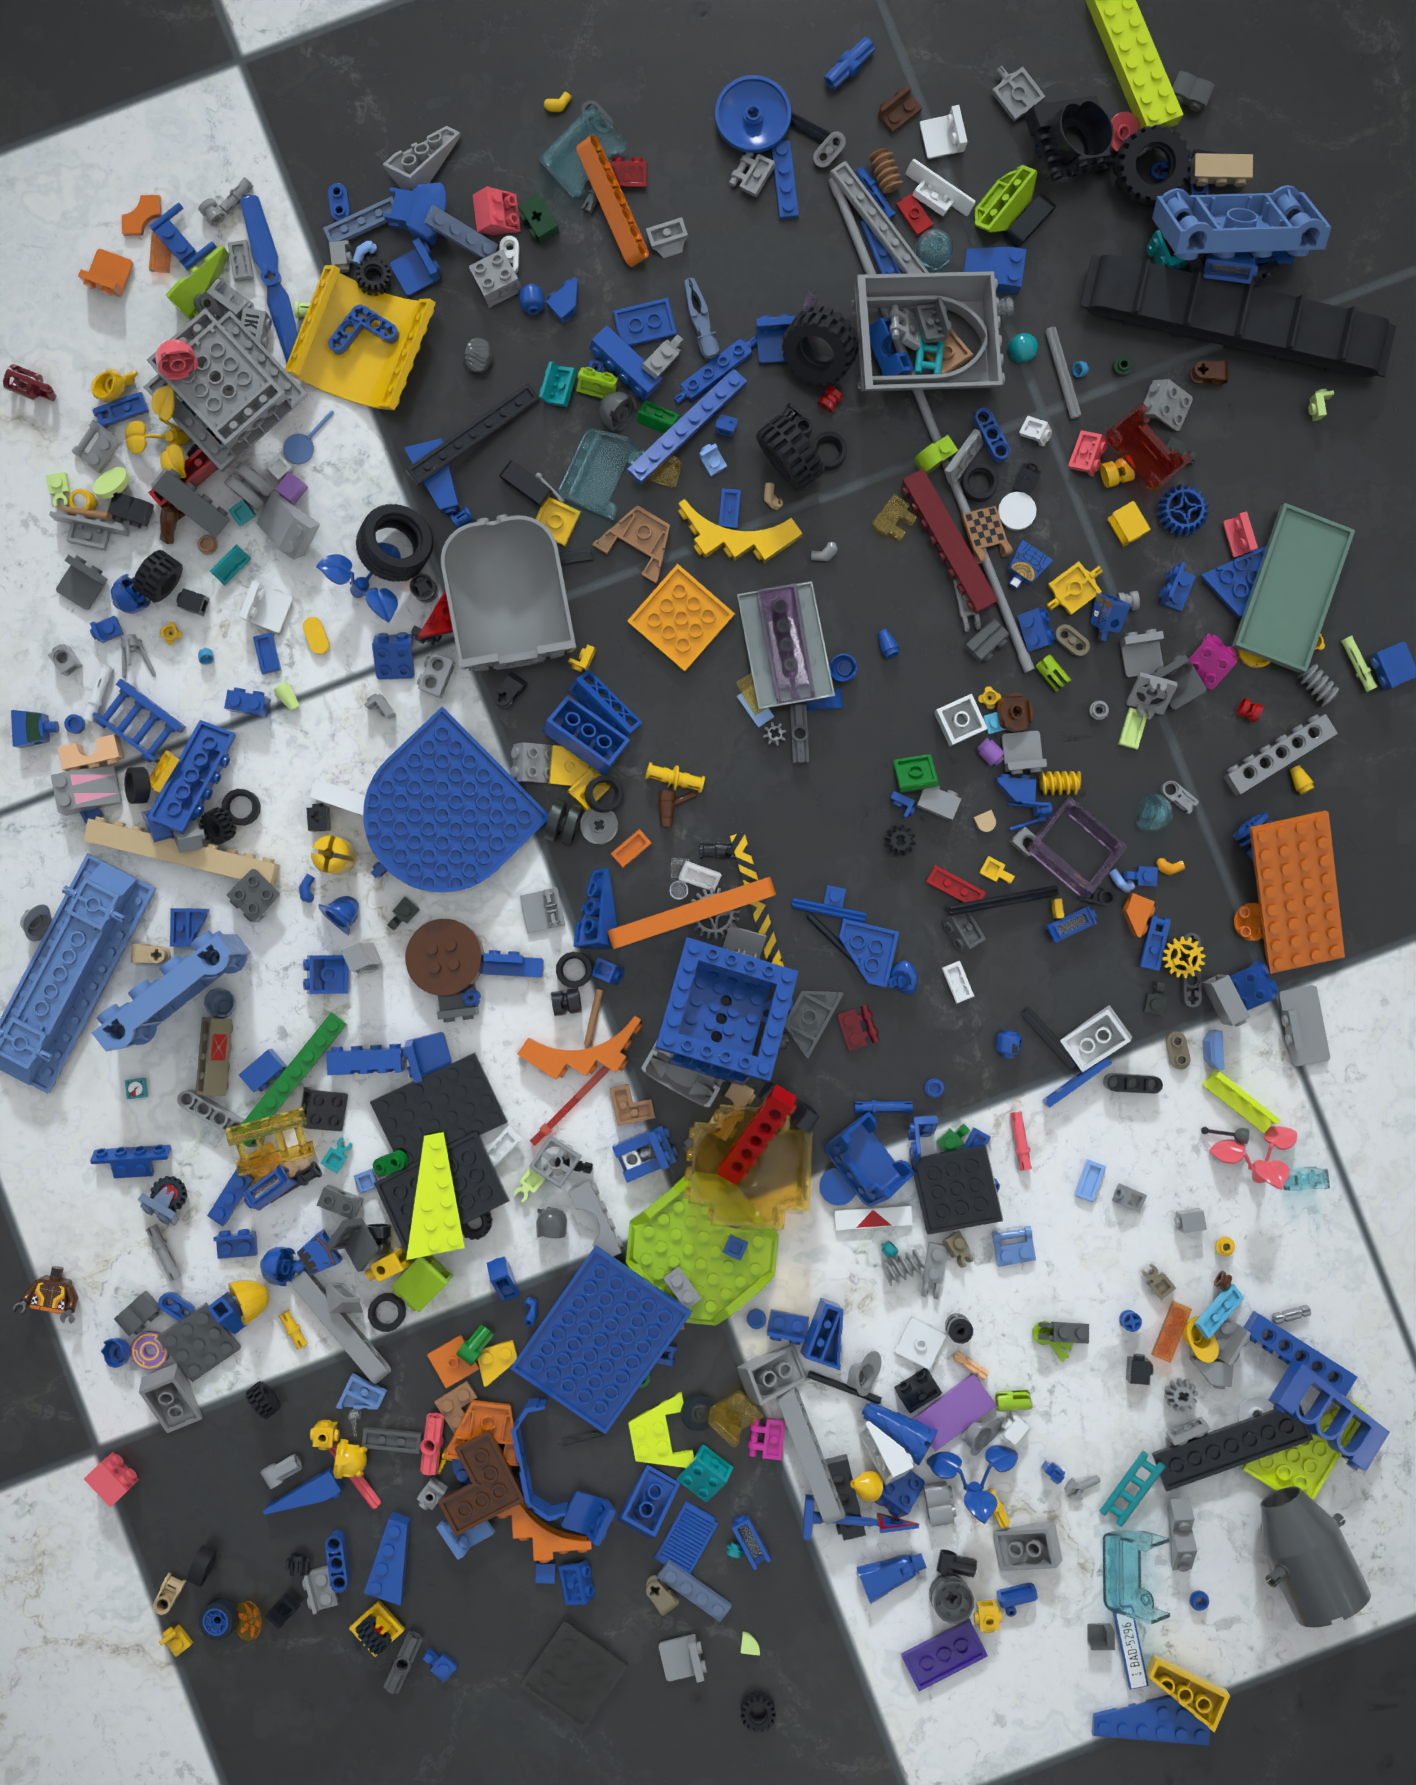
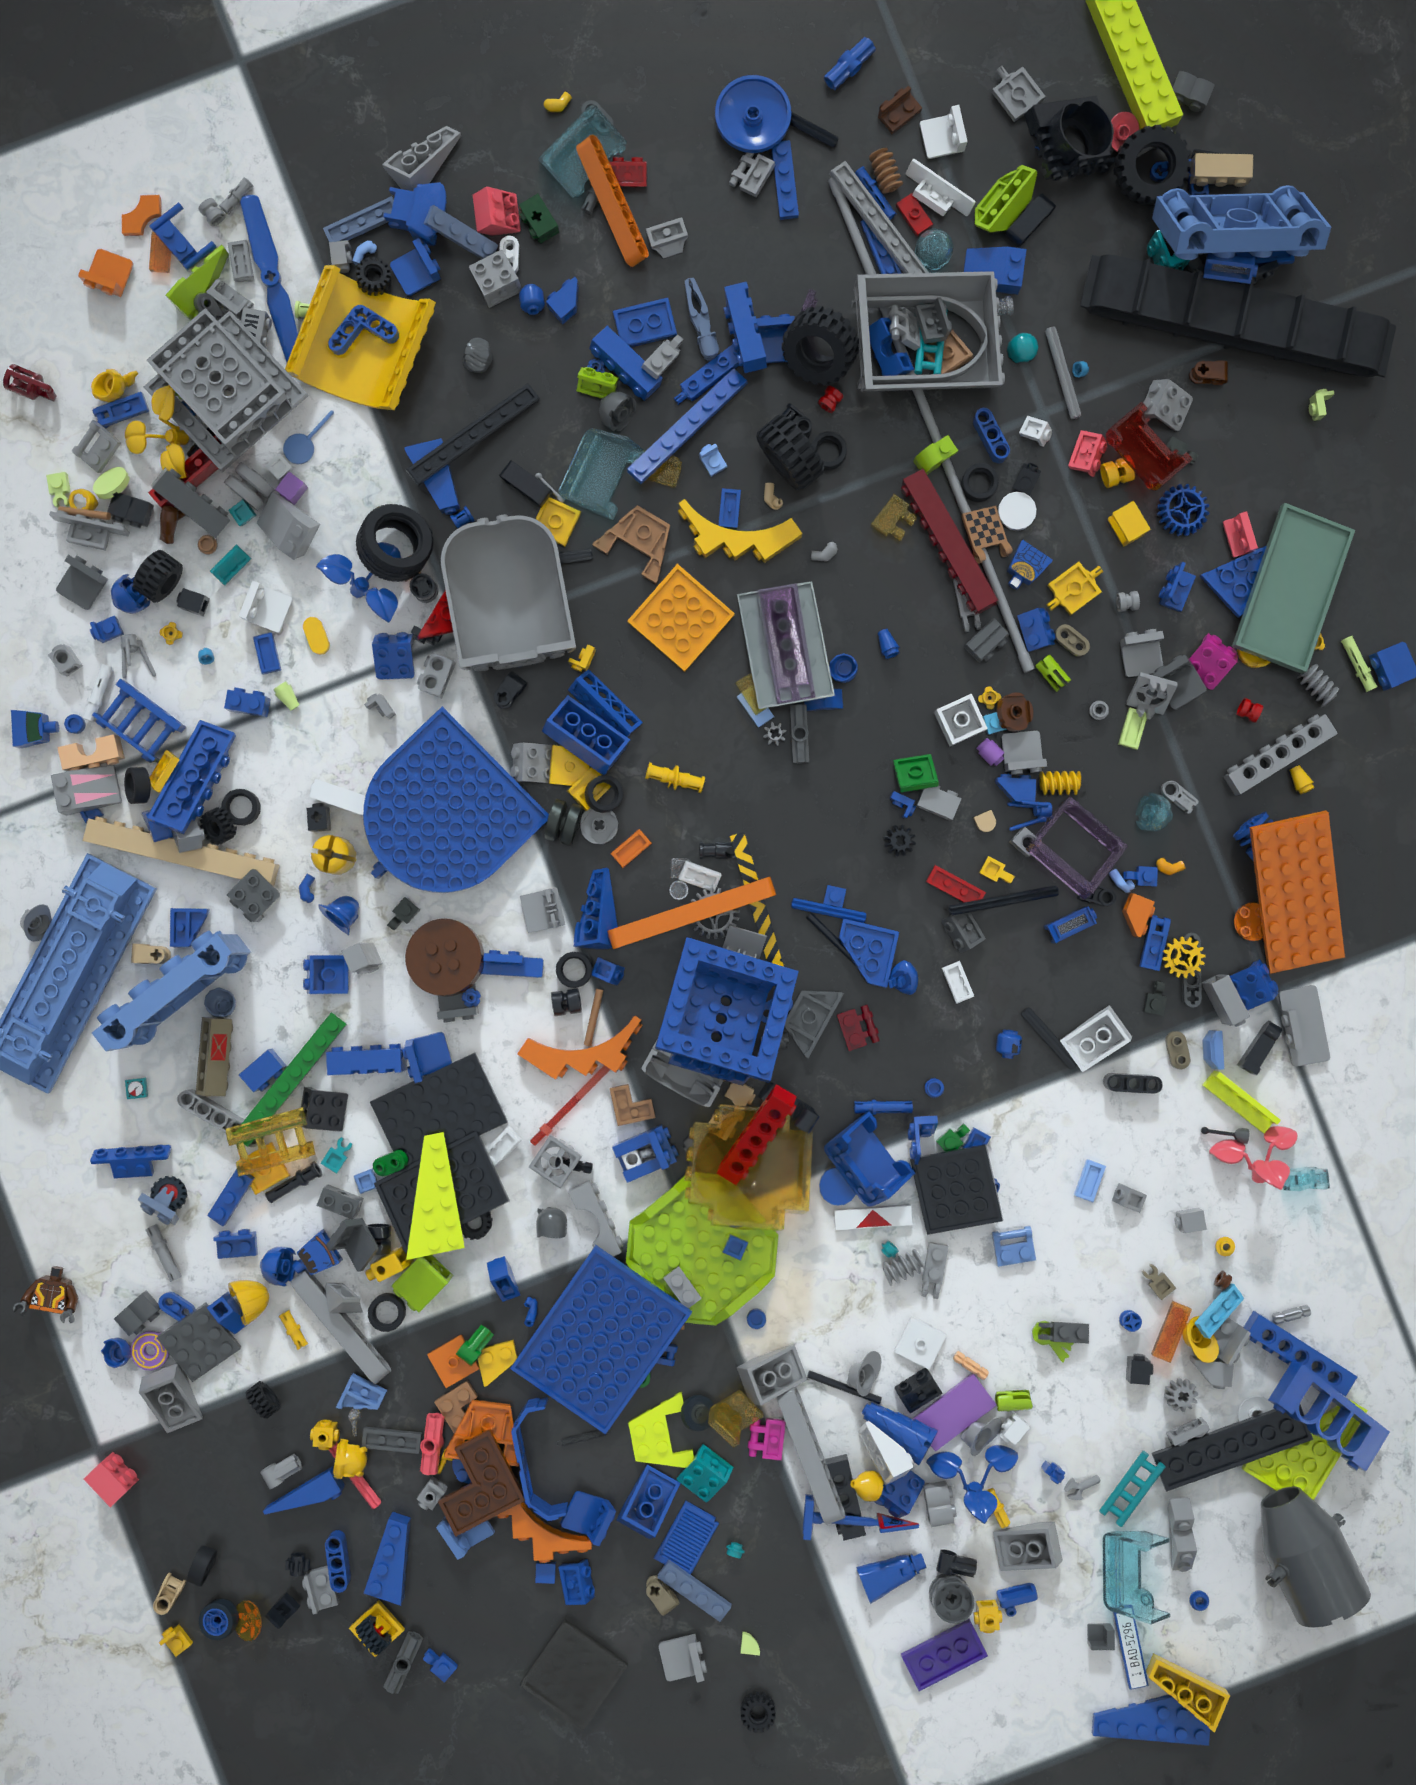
coral cylinder [155,339,198,380] -> none
blue window [242,1164,297,1211] -> none
blue plate [328,183,351,222] -> none
yellowish green plate [513,1168,545,1202] -> none
teal bracket [539,361,577,407] -> none
green slope [636,400,680,434] -> none
reddish brown piece [658,789,697,827] -> none
blue bracket [715,414,738,438] -> none
blue window [732,1514,771,1570] -> none
blue bracket [766,1309,809,1345] -> none
blue wedge [800,1298,843,1370] -> none
light grey plate [813,131,846,167] -> none
dark tan plate [942,1231,974,1268] -> none
light grey tile [944,429,984,485] -> none
black wheel [945,1313,973,1344] -> none
coral pin [1010,1111,1032,1171] -> none
blue tile [1042,1057,1112,1108] -> none
yellow tile [1051,898,1064,919] -> none
blue torso [1091,593,1131,641] -> none
dark green plate [1113,356,1133,376] -> none
none -> blue wedge [723,282,767,373]
none -> black leg [1237,1021,1282,1075]

